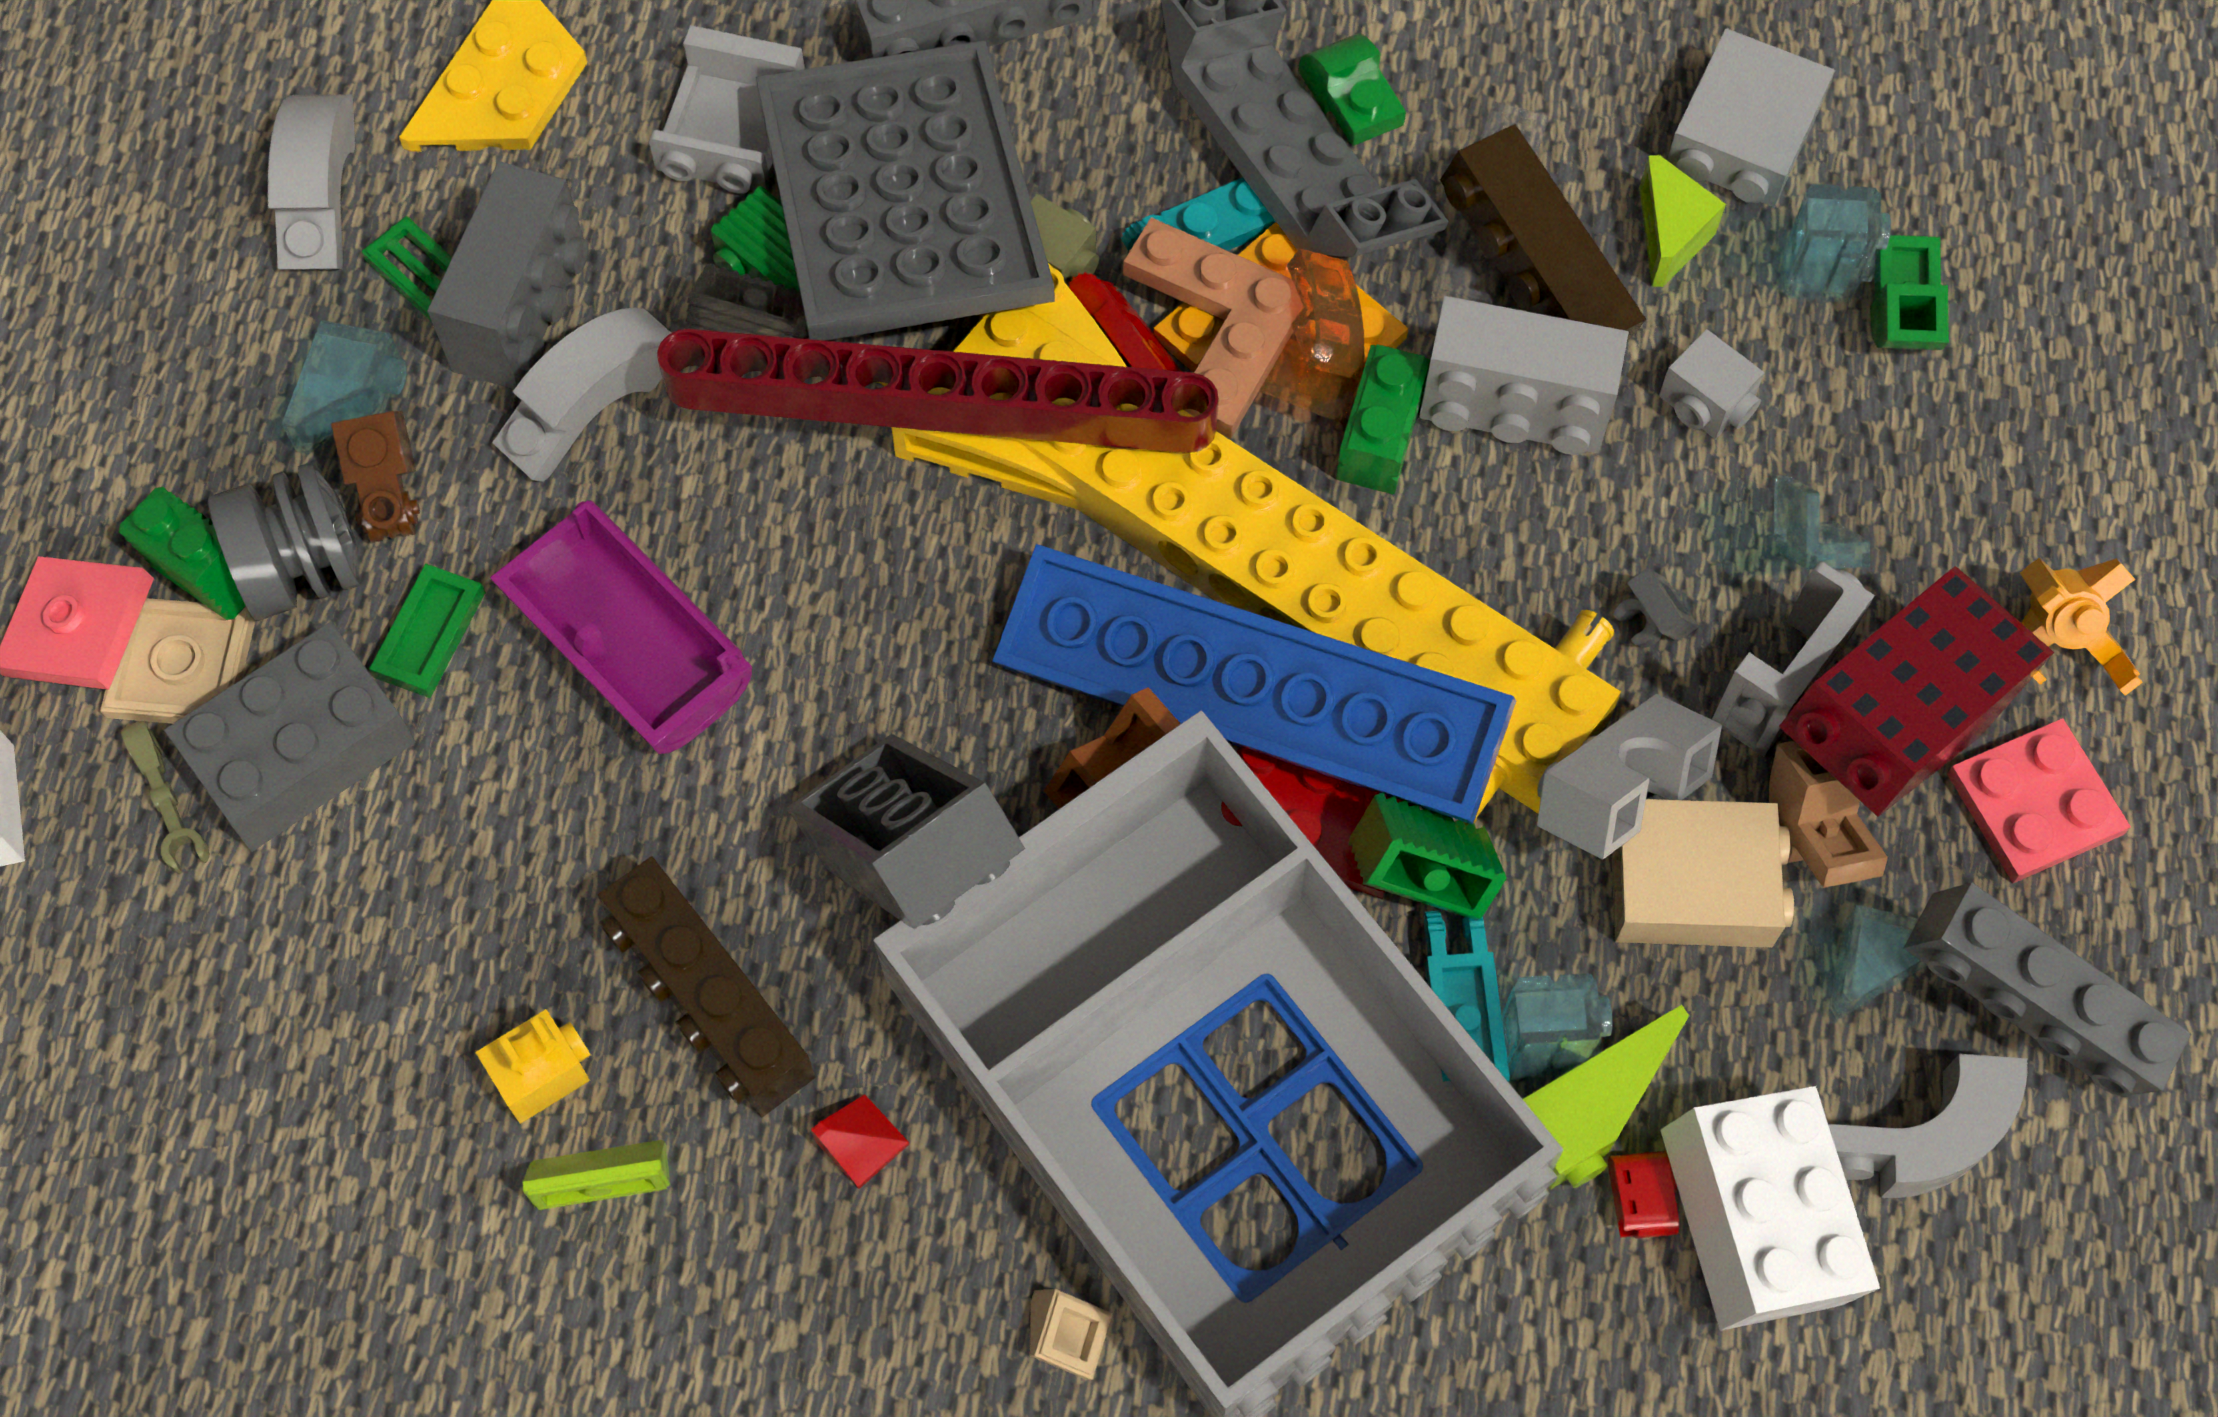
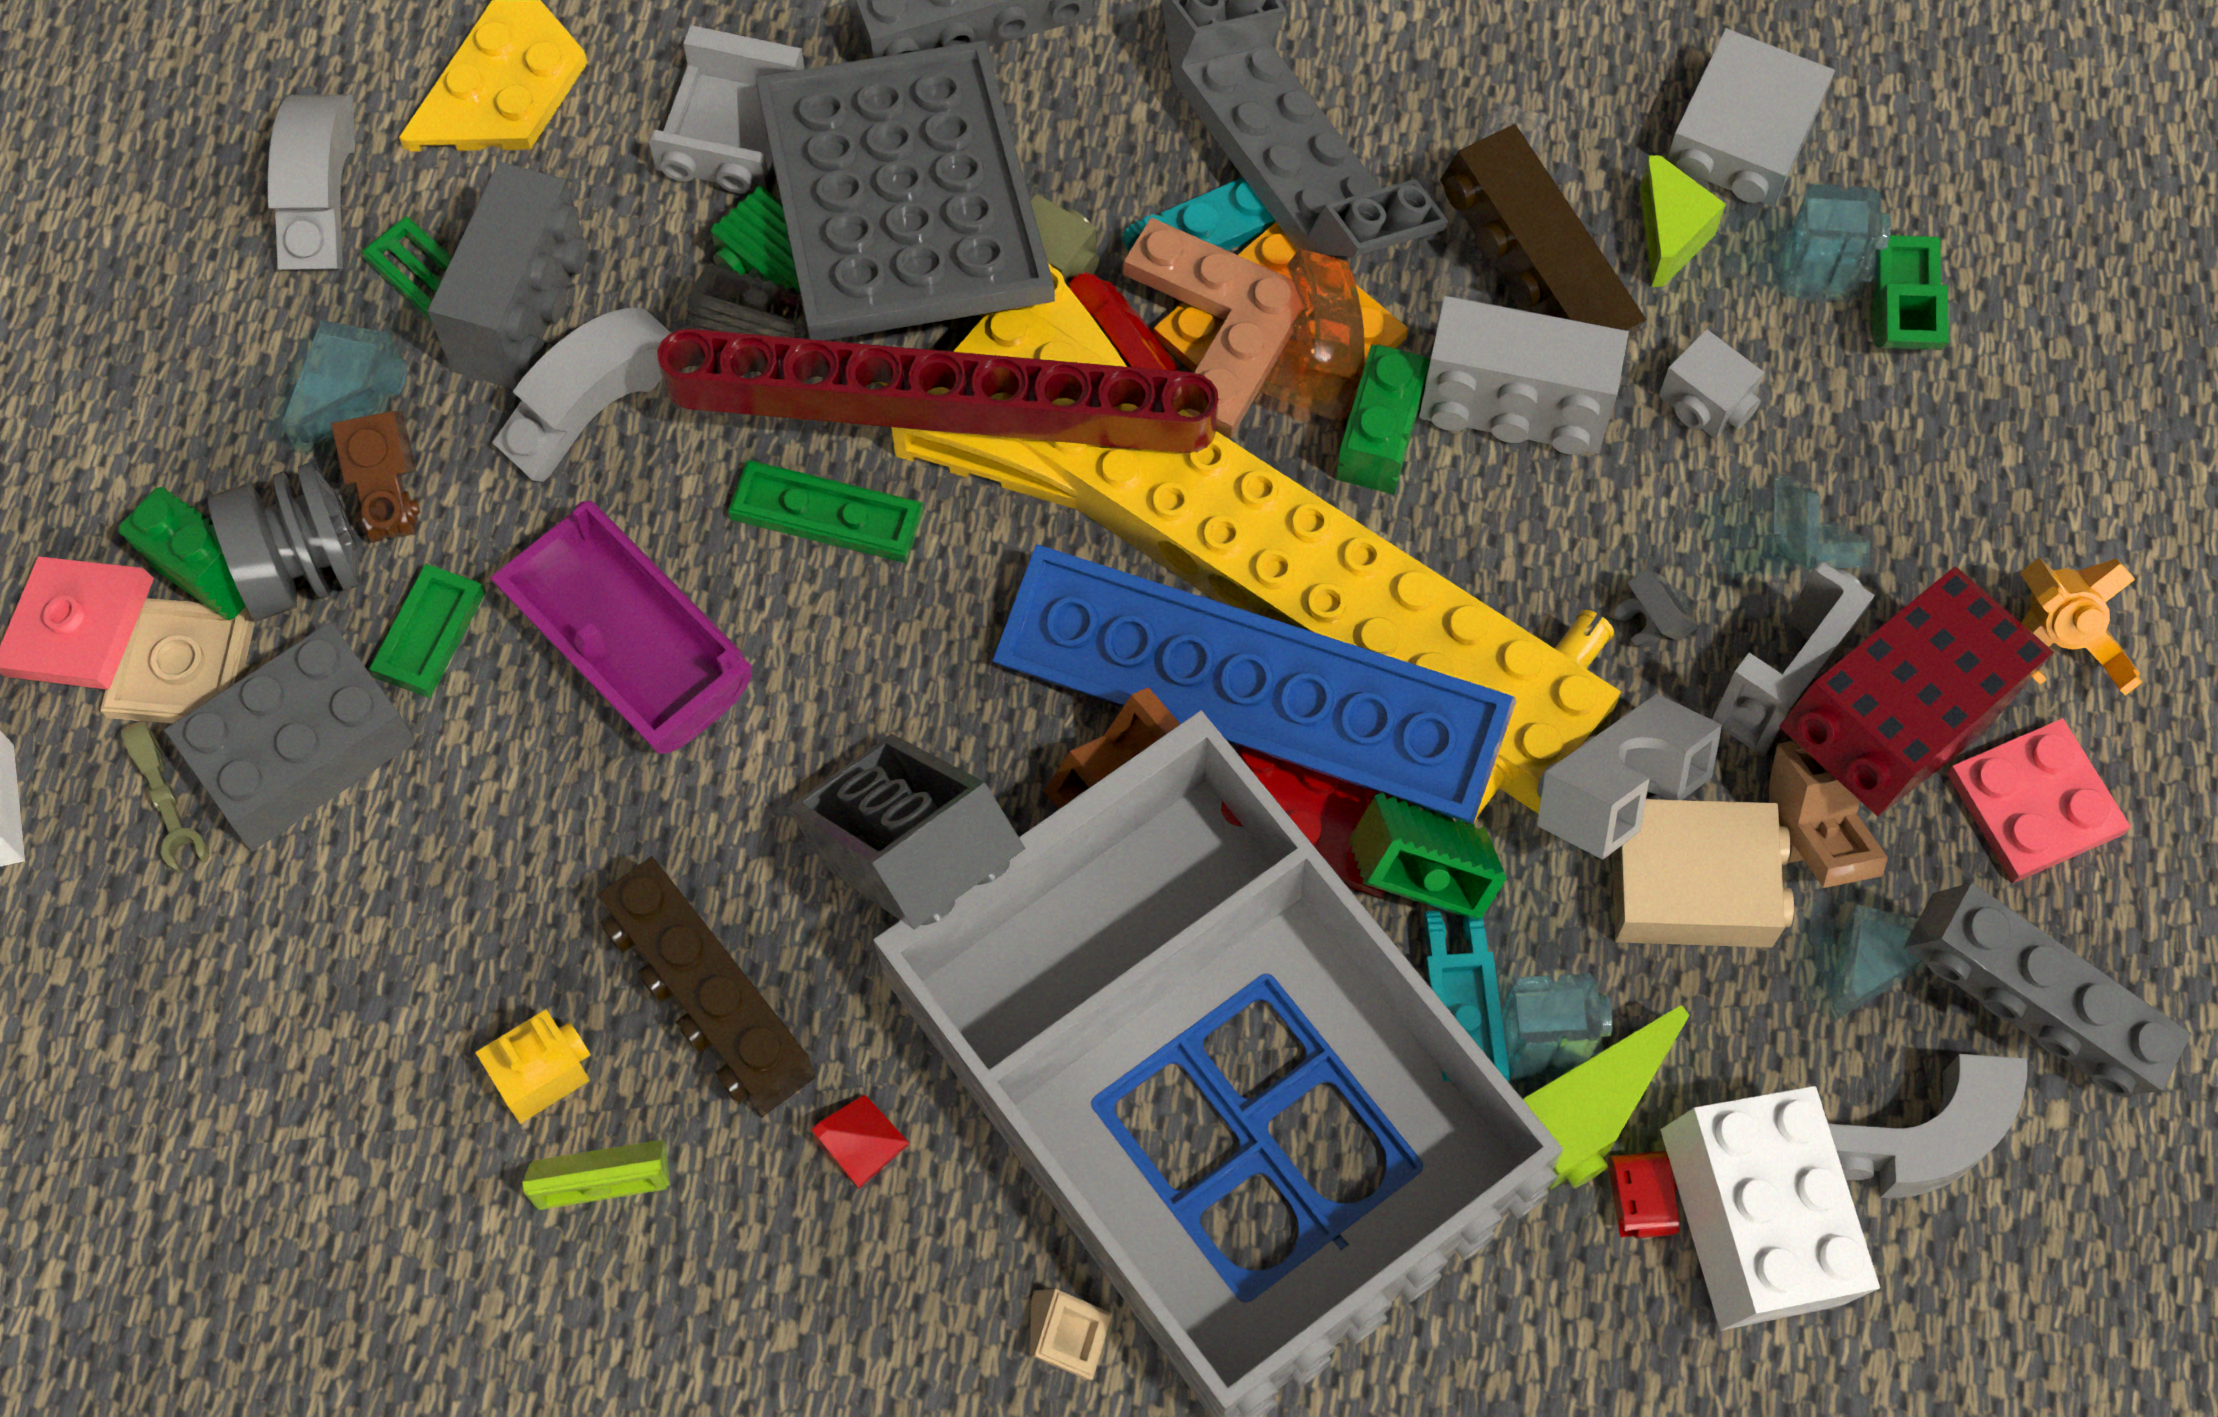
green brick [1298,33,1406,146] -> none
none -> green tile [728,459,924,564]

